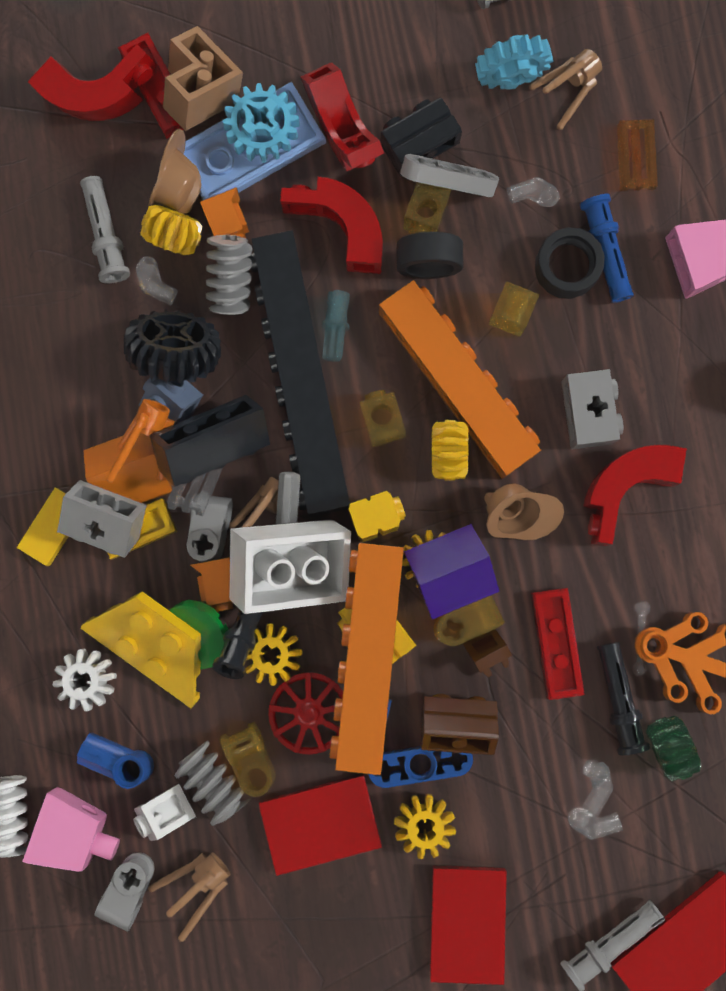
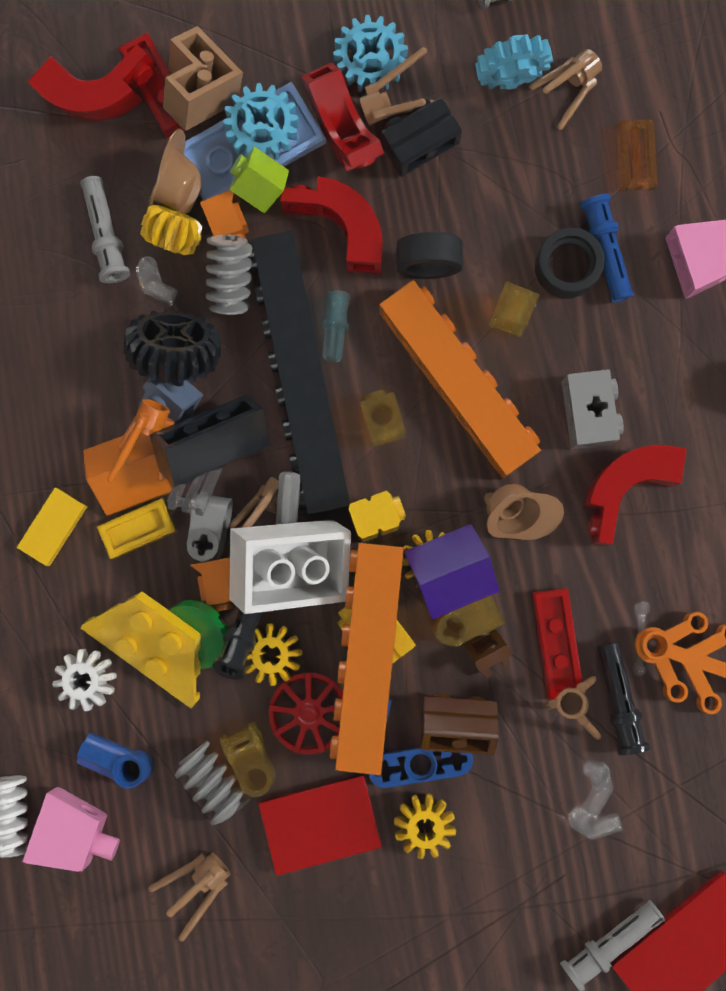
light grey brick [57,480,147,558] -> none
light grey piece [94,852,155,932] -> none
white bracket [133,784,196,841] -> none
light grey beam [400,154,499,197] -> none
clear yellow brick [403,182,451,234] -> none
red tile [430,865,507,985] -> none
yellow gear [432,420,468,480] -> none
clear arm [507,177,560,207] -> none
clear green gear [646,716,701,782] -> none
none -> lime brick [229,146,289,213]
none -> medium azure gear [333,15,408,92]
none -> medium nougat plant [359,47,434,125]
none -> medium nougat plant [545,676,601,740]

